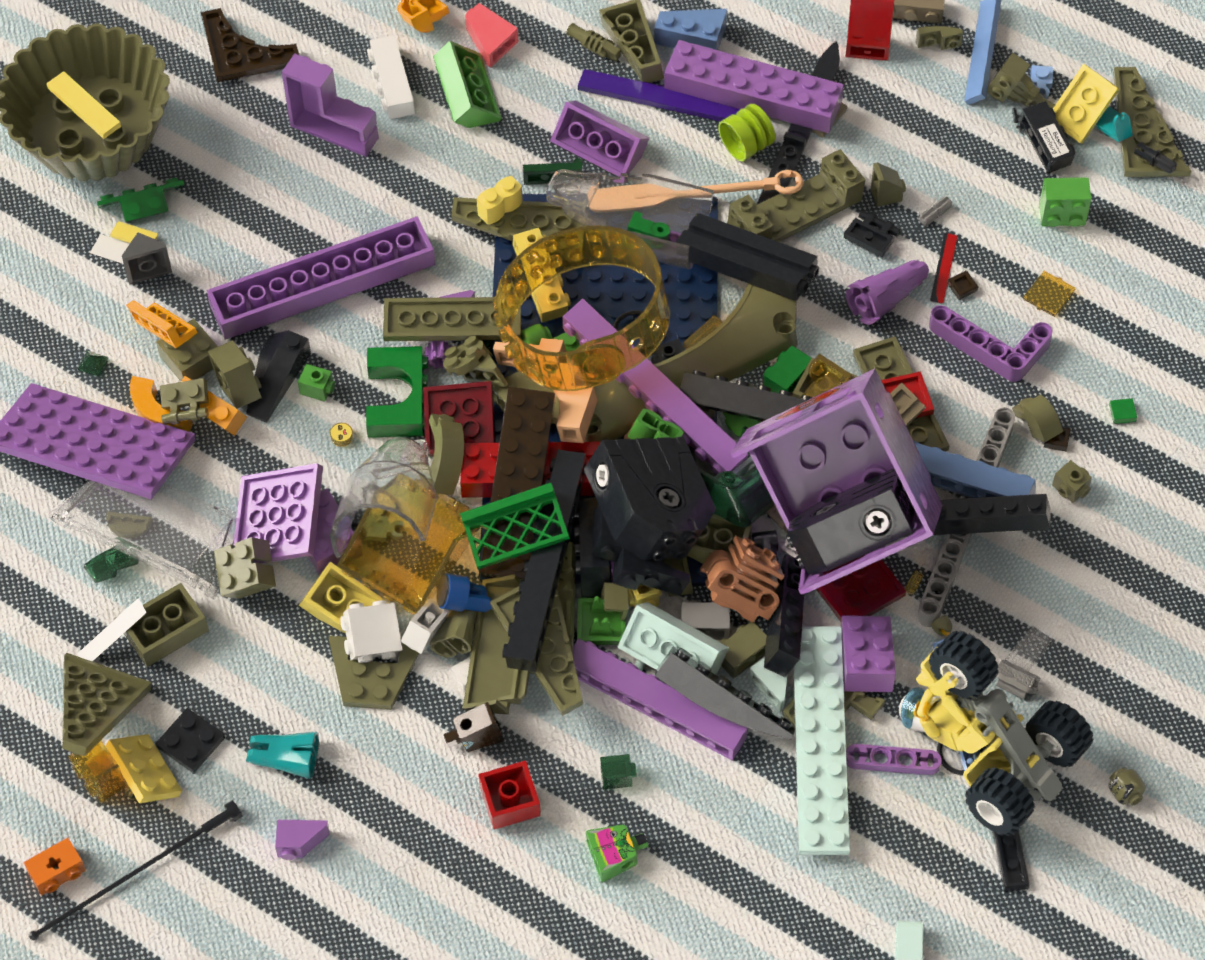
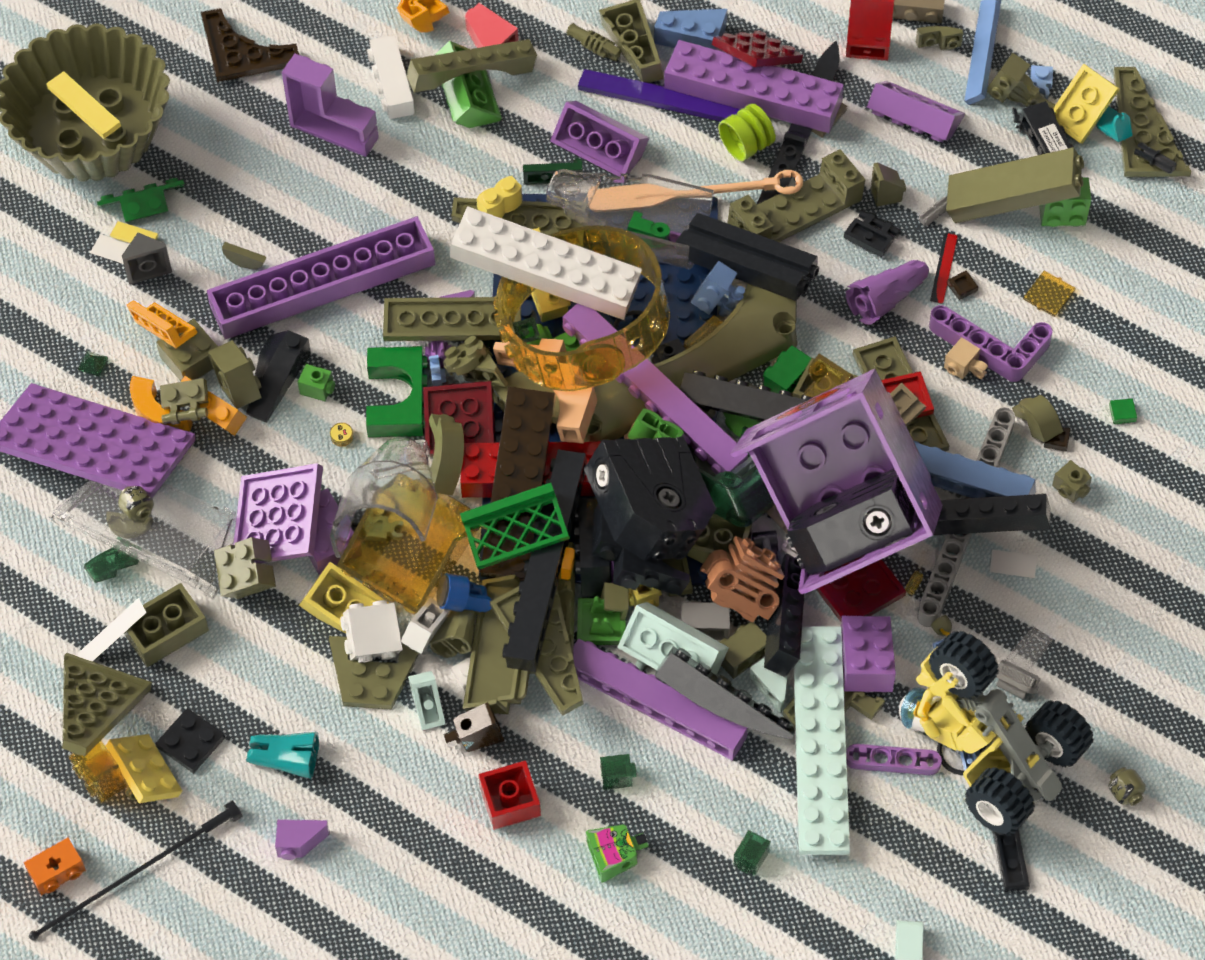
none -> olive head [118,486,154,521]
none -> olive tile [222,242,266,269]
none -> olive arch [406,39,537,93]
none -> light aqua slope [408,671,446,730]
none -> light blue plate [429,355,446,386]
none -> white brick [450,206,642,320]
none -> clear green slope [512,317,540,345]
none -> light orange tile [561,547,575,580]
none -> medium blue brick [690,261,745,317]
none -> dark red plate [712,31,803,67]
none -> clear green brick [733,830,771,875]
none -> medium lavender slope [867,81,965,142]
none -> tan brick [944,337,988,379]
none -> olive brick [946,147,1084,223]
none -> white sticker [990,549,1037,578]

